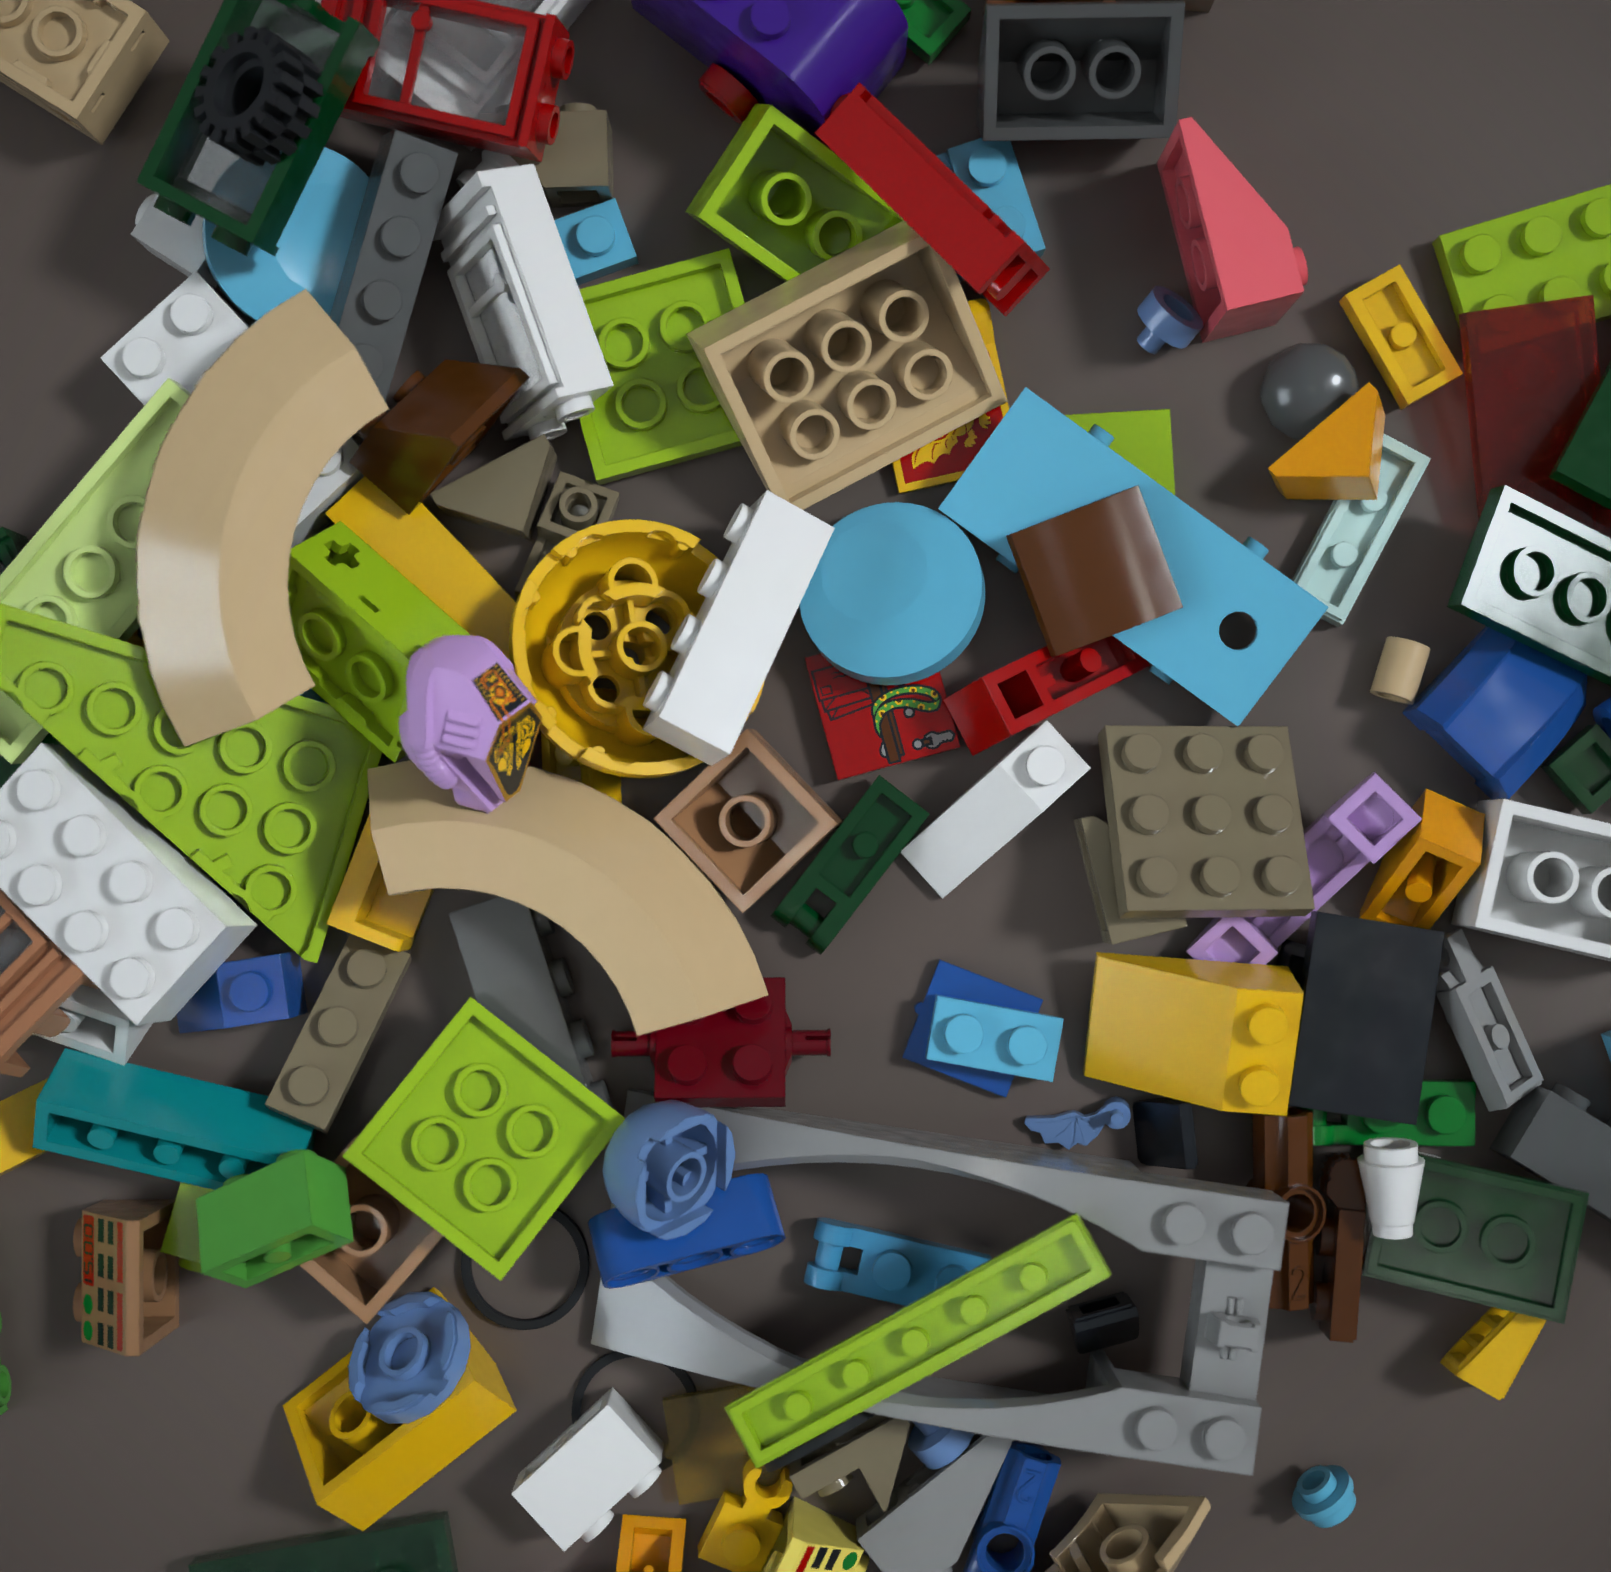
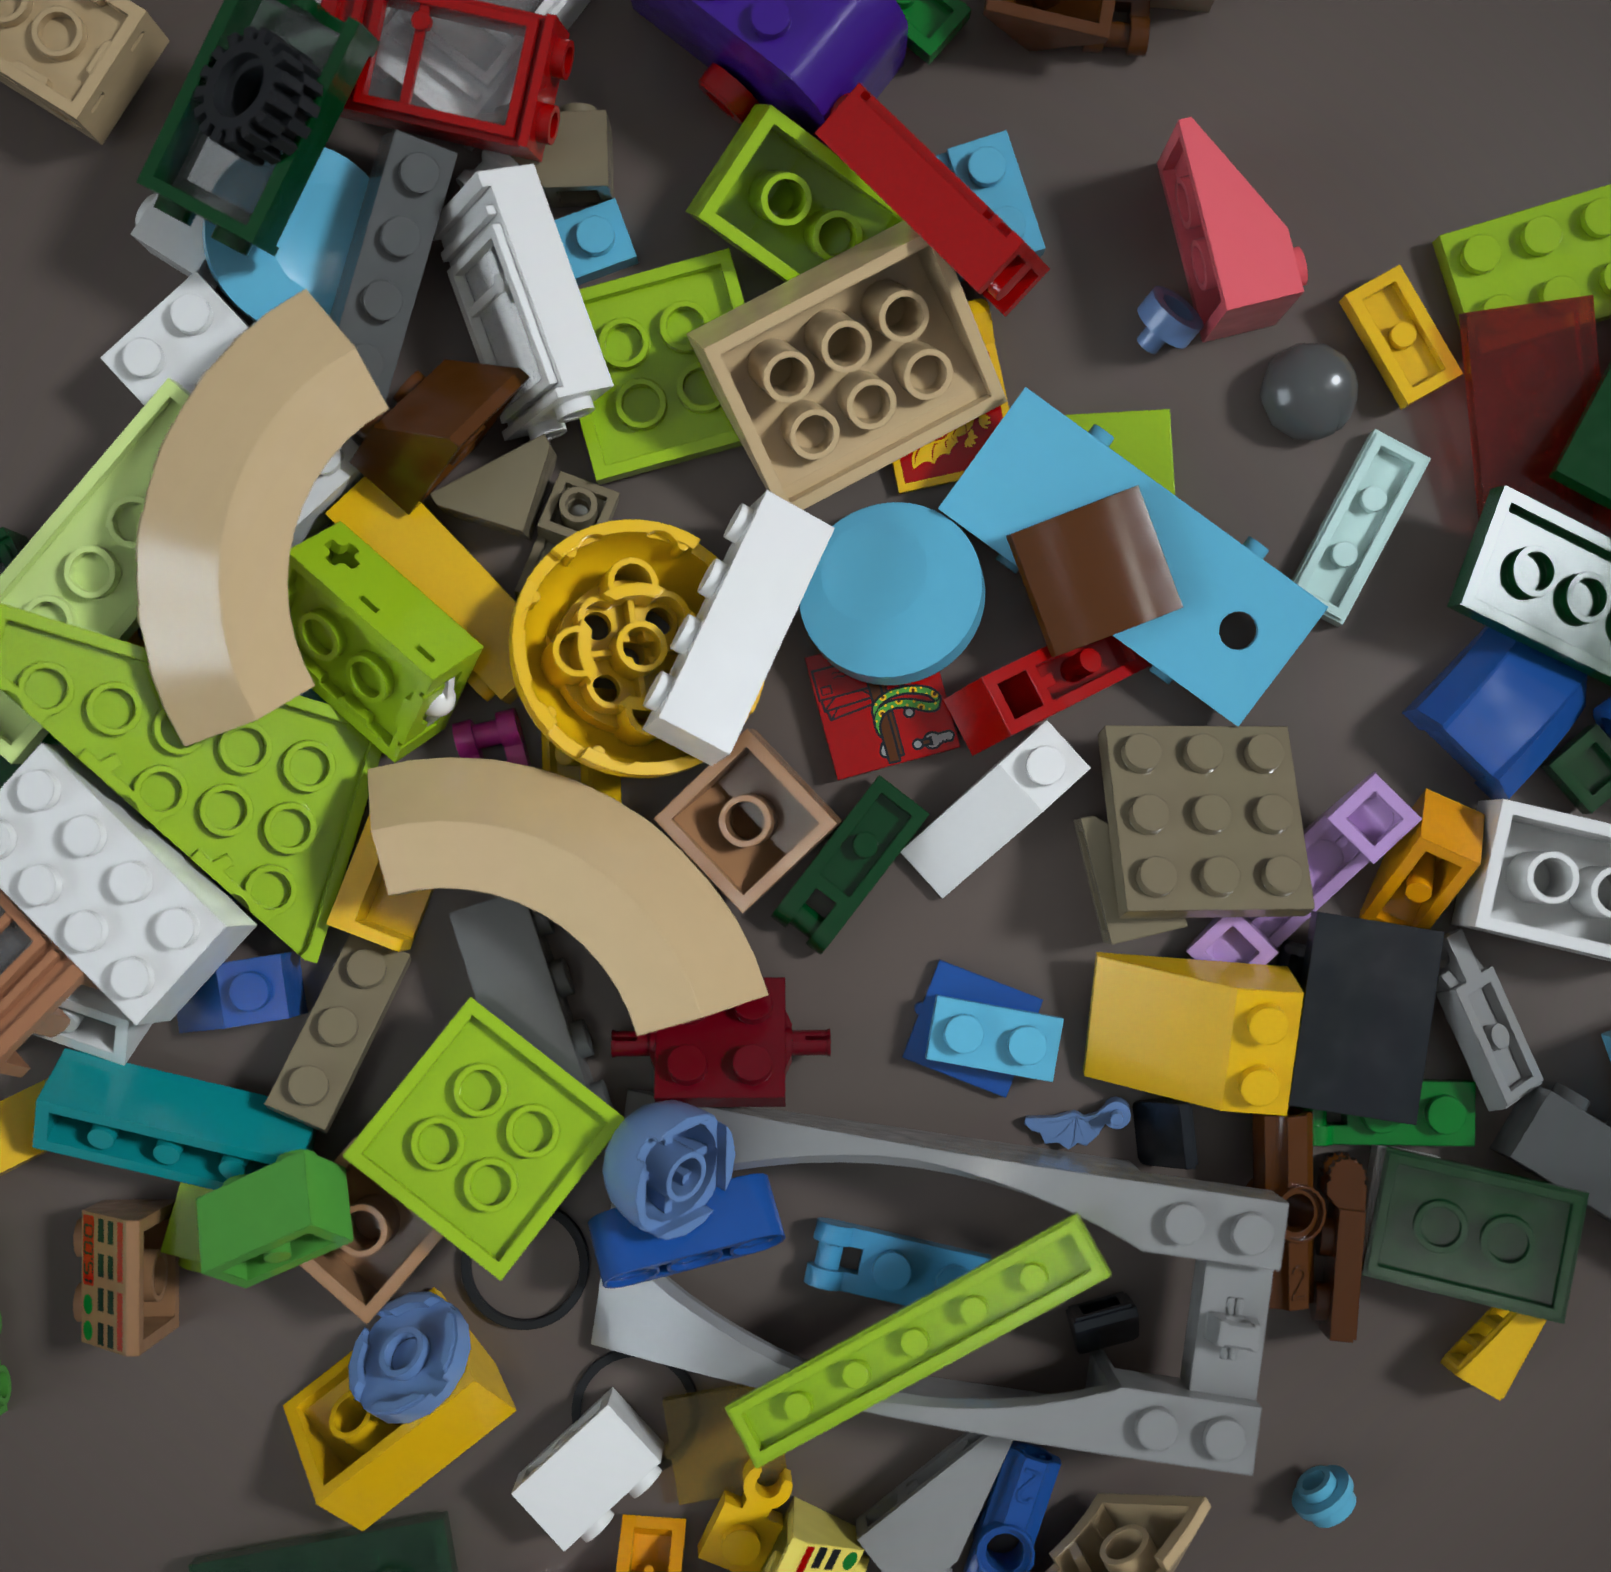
lavender helmet [399,635,542,814] -> none
black piece [764,1411,876,1472] -> none
dark tan slope [789,1414,910,1512] -> none
medium blue tile [908,1421,974,1470] -> none
dark grey slope [976,1,1185,141] -> none
light orange slope [1268,382,1385,500] -> none
white cone [1357,1137,1425,1239] -> none
tan hinge [1370,636,1431,705] -> none

